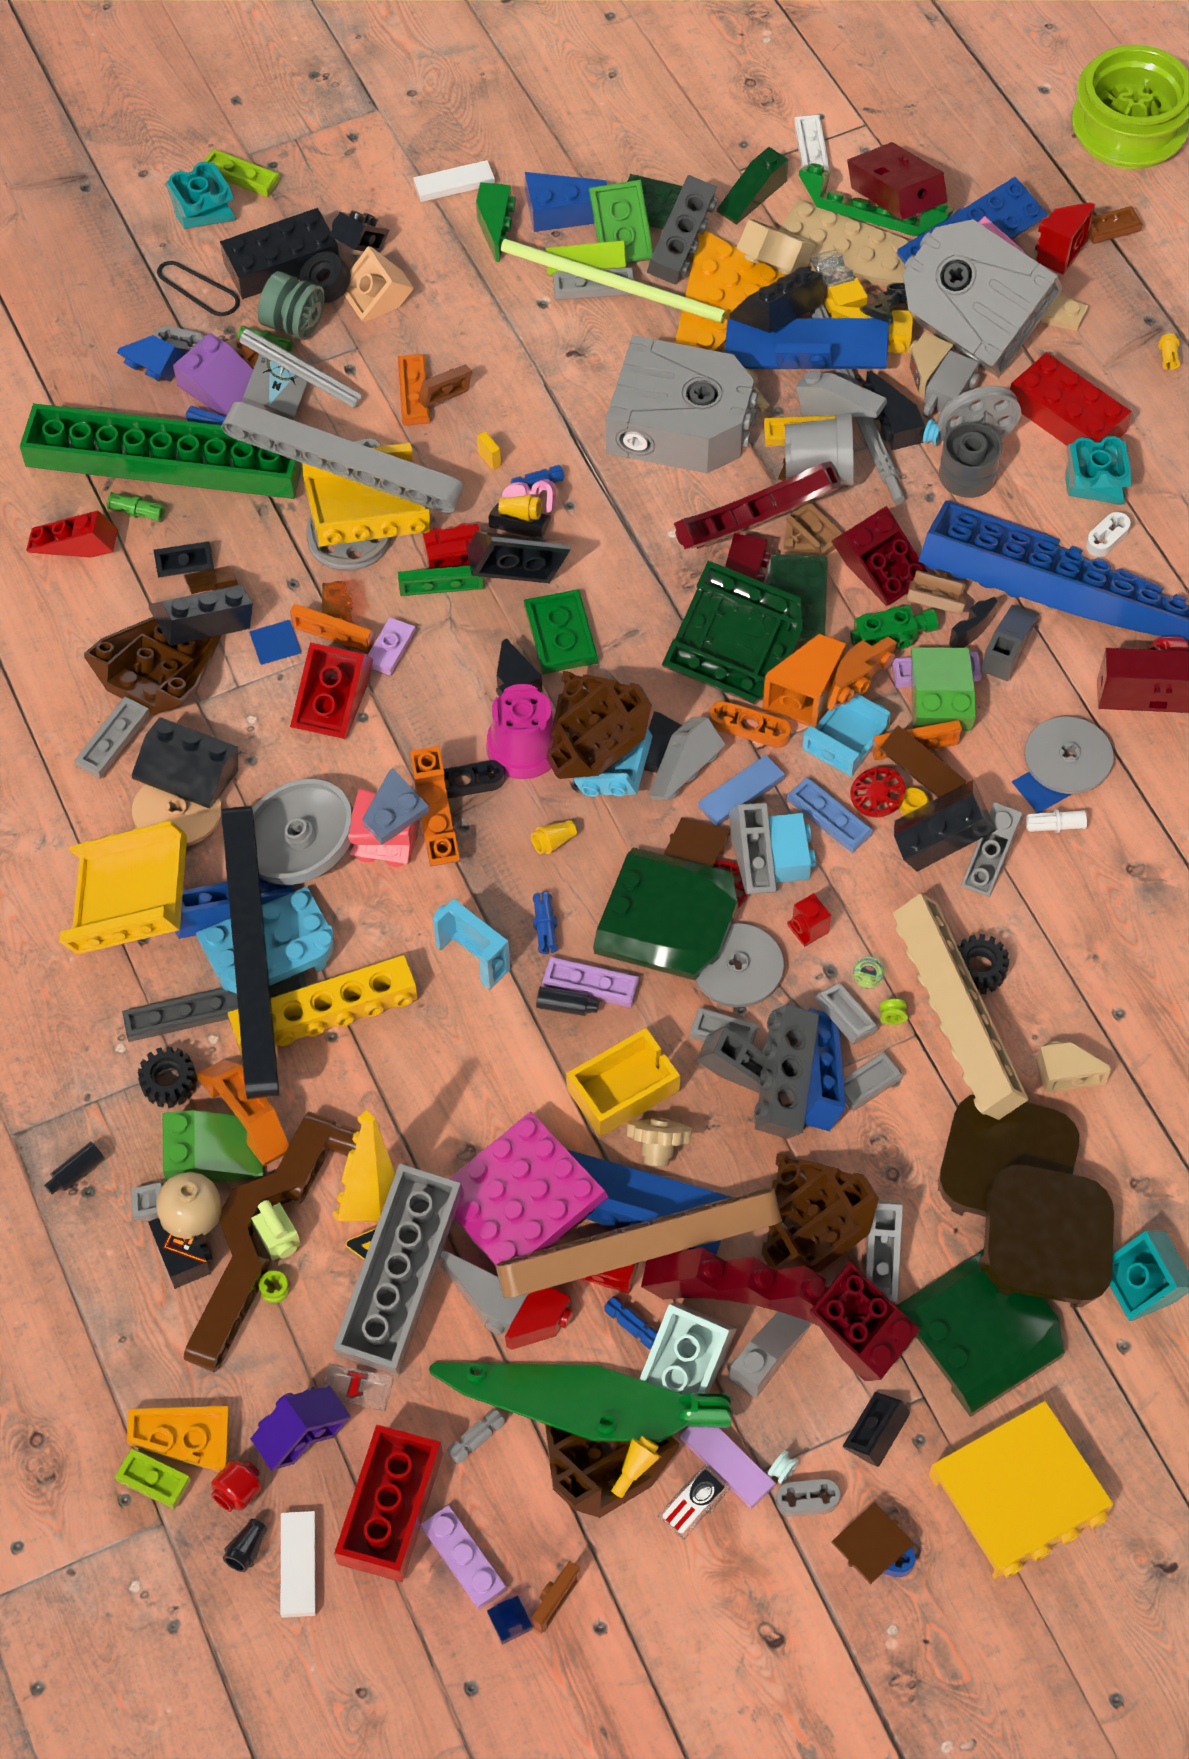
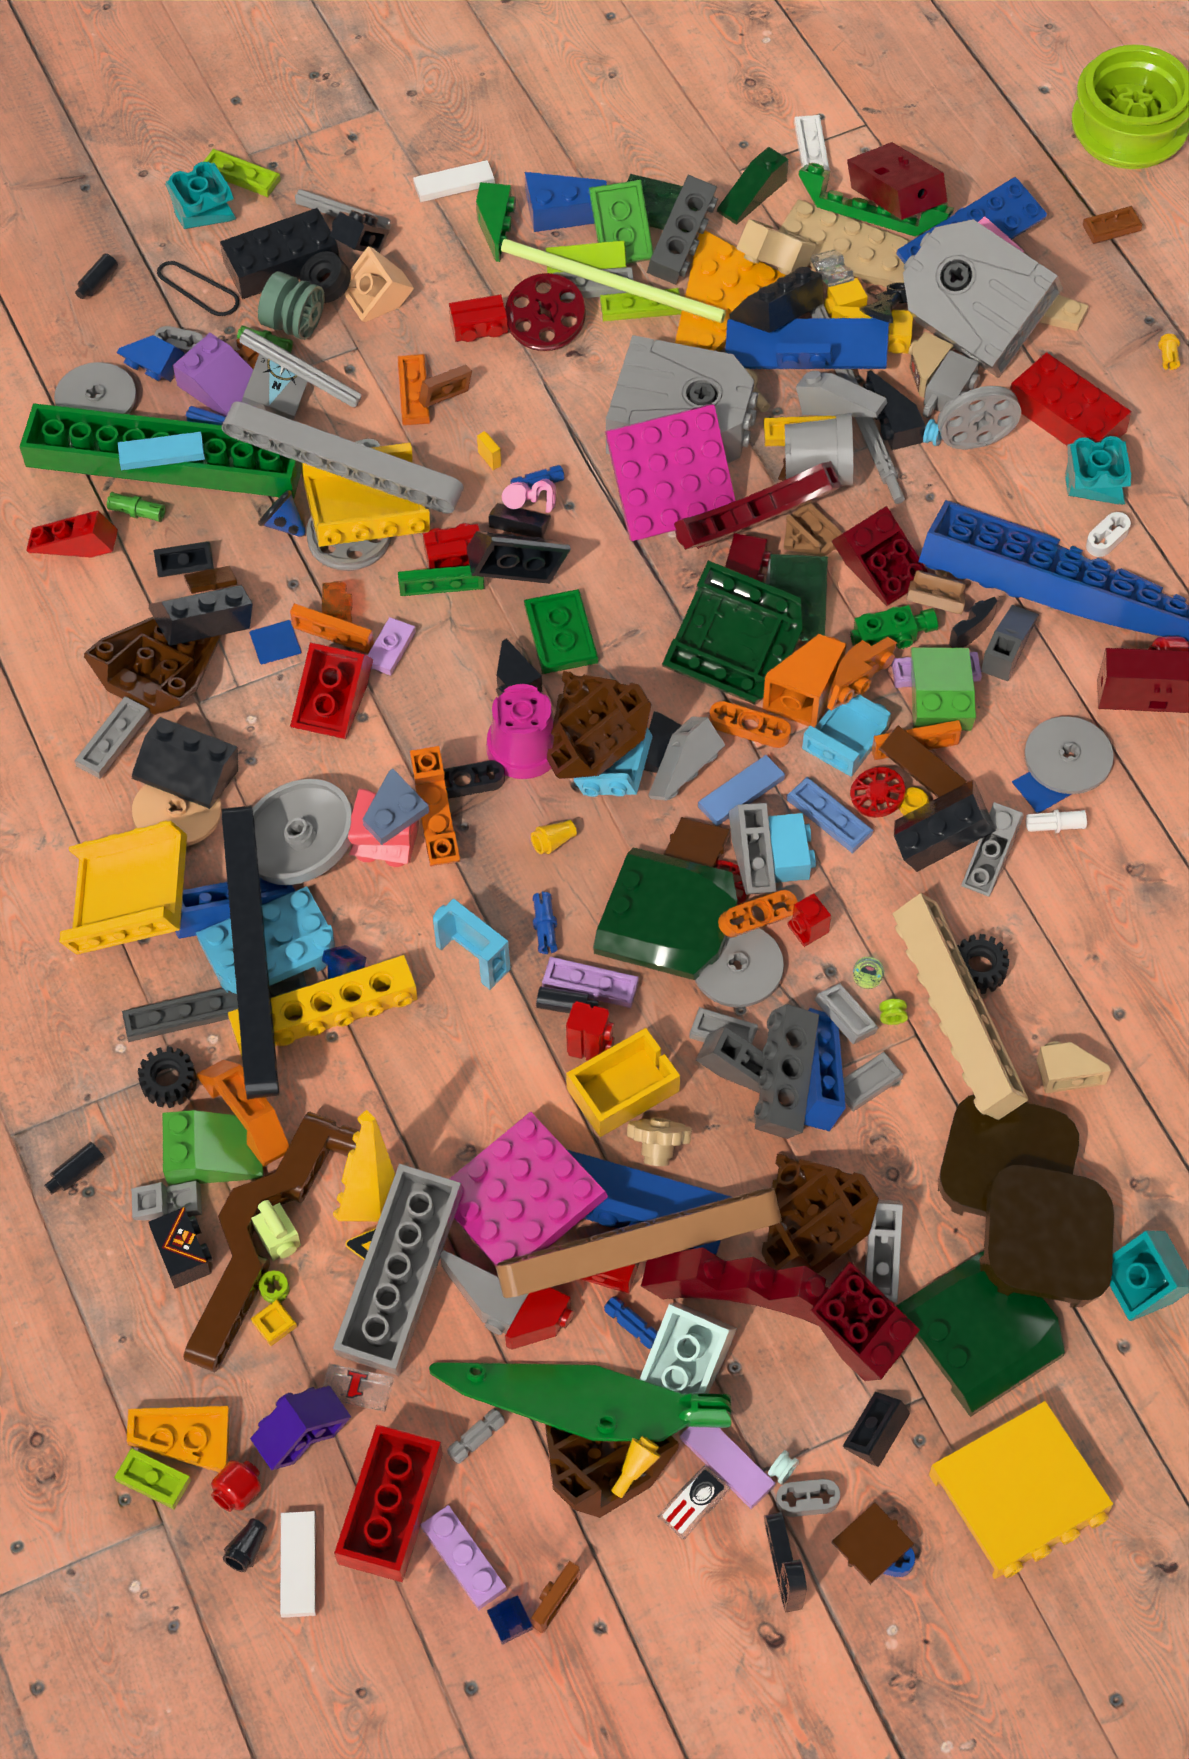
tan cylinder [156,1172,222,1239] -> none
yellow cone [499,494,542,522] -> none
light grey slope [729,1312,813,1399] -> none
dark grey wheel [939,422,1002,498] -> none
red slope [1035,202,1095,275] -> none
none -> light grey piece [54,362,136,414]
none -> black cylinder [75,253,118,299]
none -> medium azure tile [118,432,205,470]
none -> yellow tile [251,1300,297,1346]
none -> hat [258,490,306,537]
none -> light grey axle [295,189,391,229]
none -> clear blue tile [322,945,367,979]
none -> red brick [449,294,508,342]
none -> dark red wedge [505,273,586,351]
none -> red brick [566,1001,615,1061]
none -> lime tile [600,288,682,322]
none -> dark pink plate [605,404,735,541]
none -> orange beam [718,890,798,937]
none -> black beam [764,1512,807,1613]

